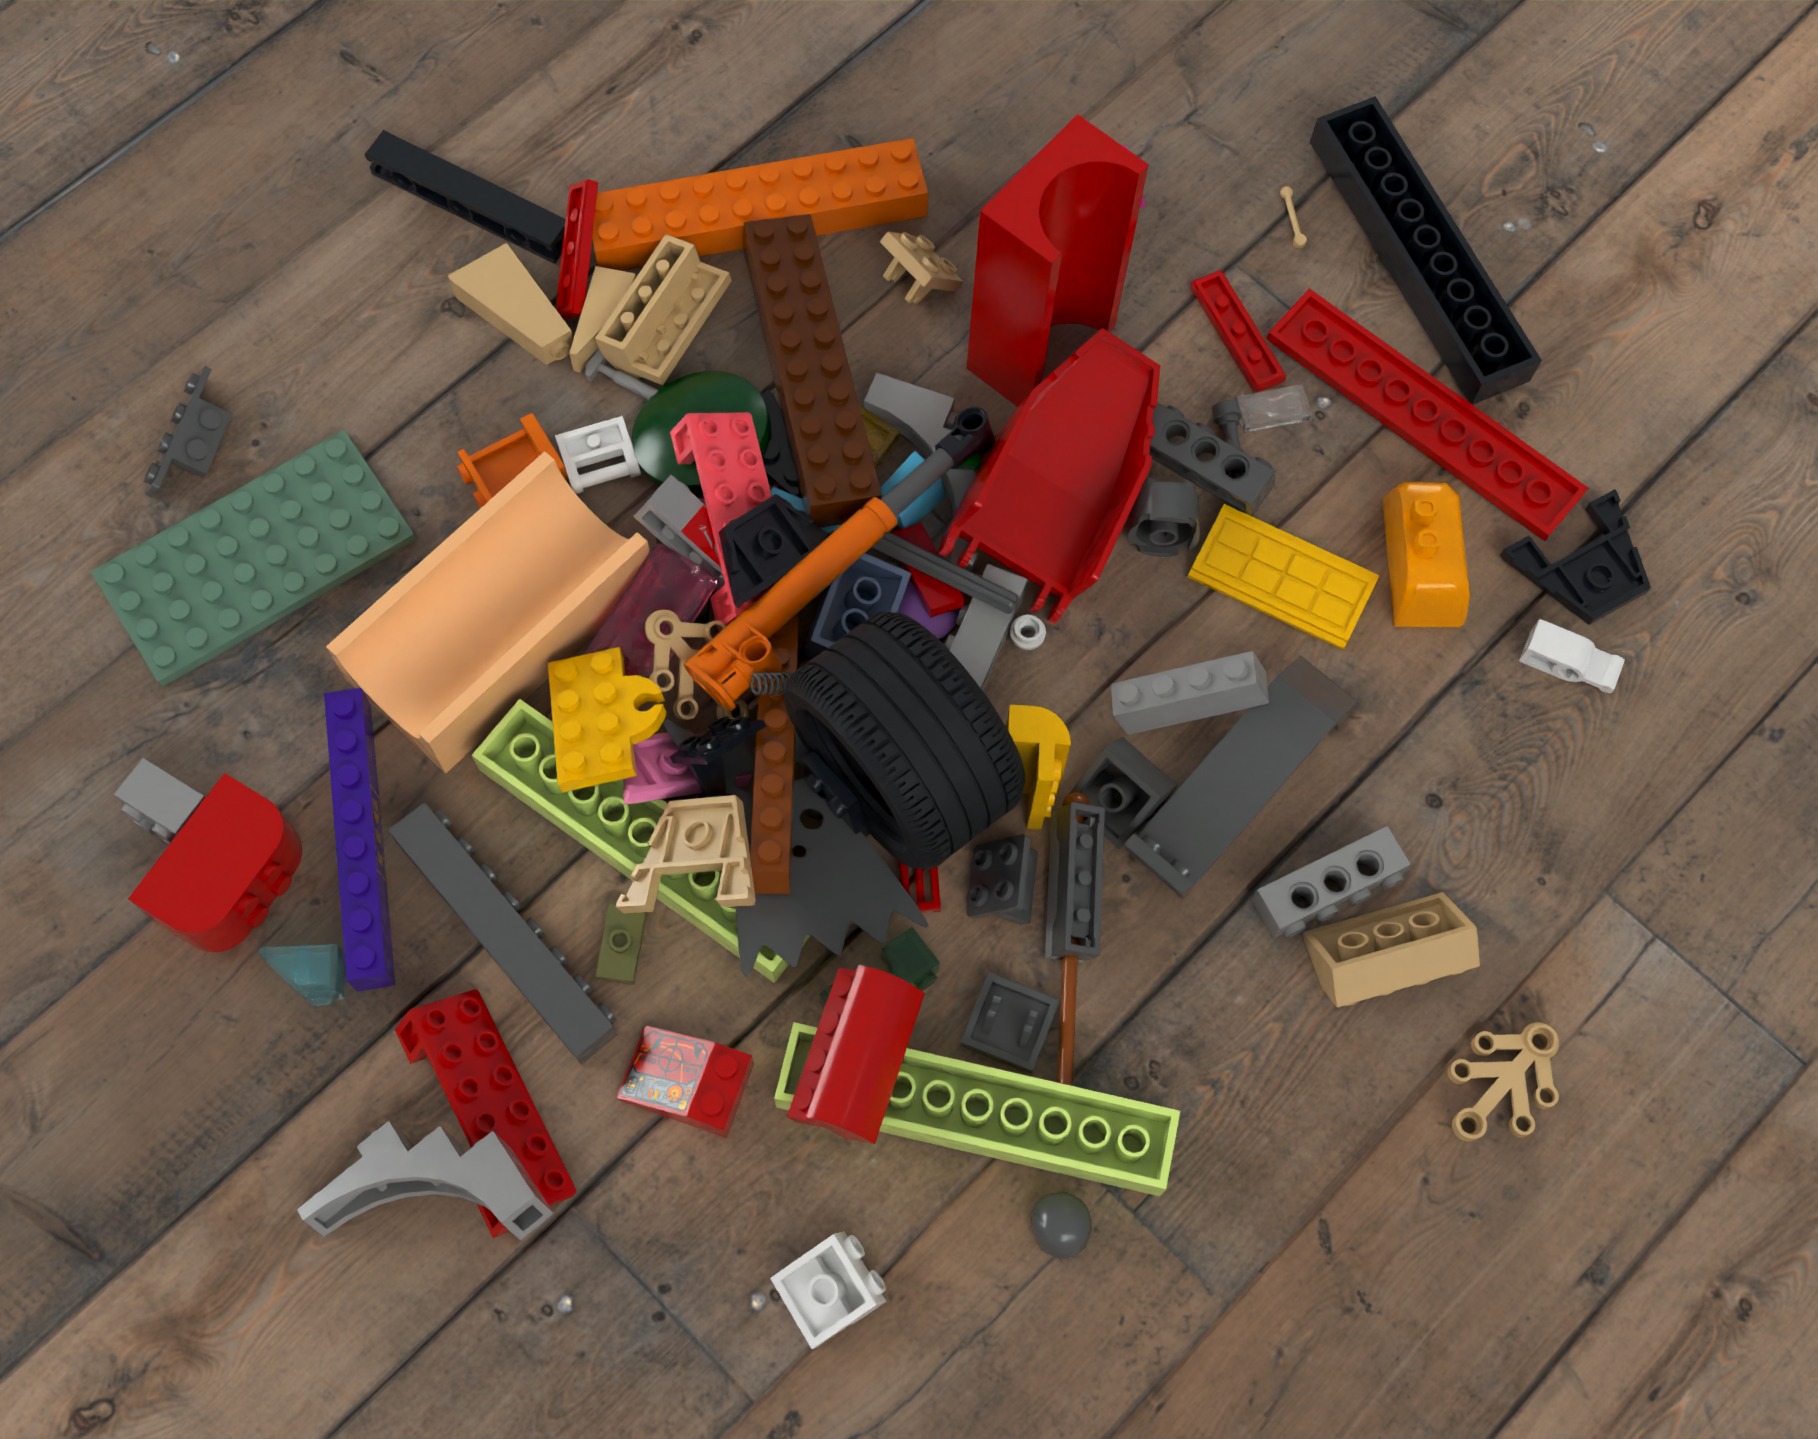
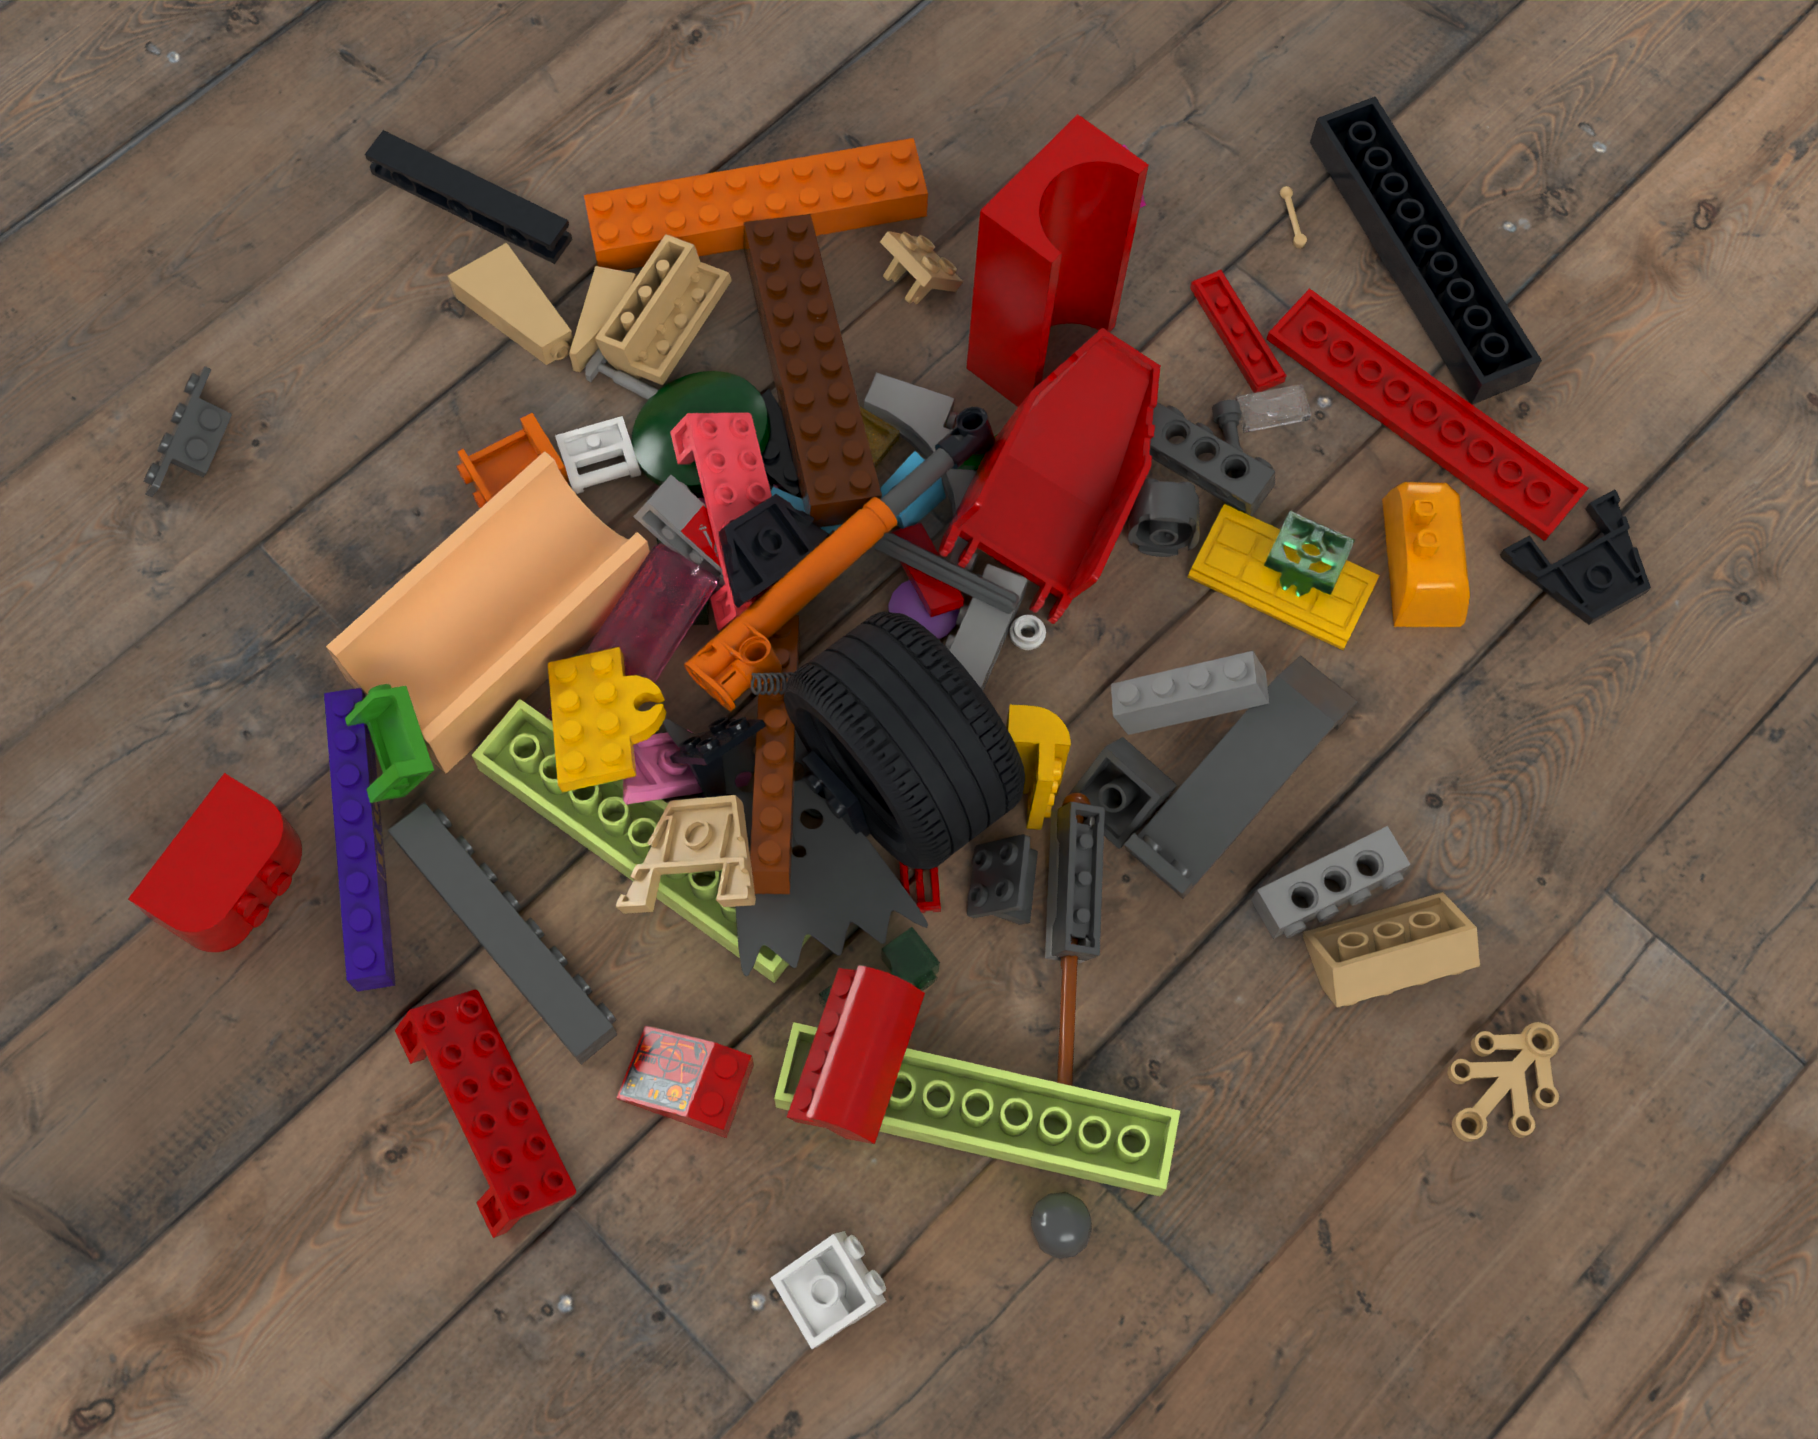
sand green plate [91,430,417,687] -> none
light grey brick [114,758,205,846] -> none
clear light blue slope [259,944,346,1005] -> none
light grey arch [297,1121,554,1240] -> none
red tile [555,179,599,320] -> none
olive plate [595,903,647,985] -> none
tan plant [645,610,749,720] -> none
sand blue slope [800,553,911,658] -> none
dark grey plate [960,972,1060,1074] -> none
white piece [1519,619,1625,693] -> none
none -> bright green panel [345,684,434,803]
none -> clear green piece [1264,511,1355,597]

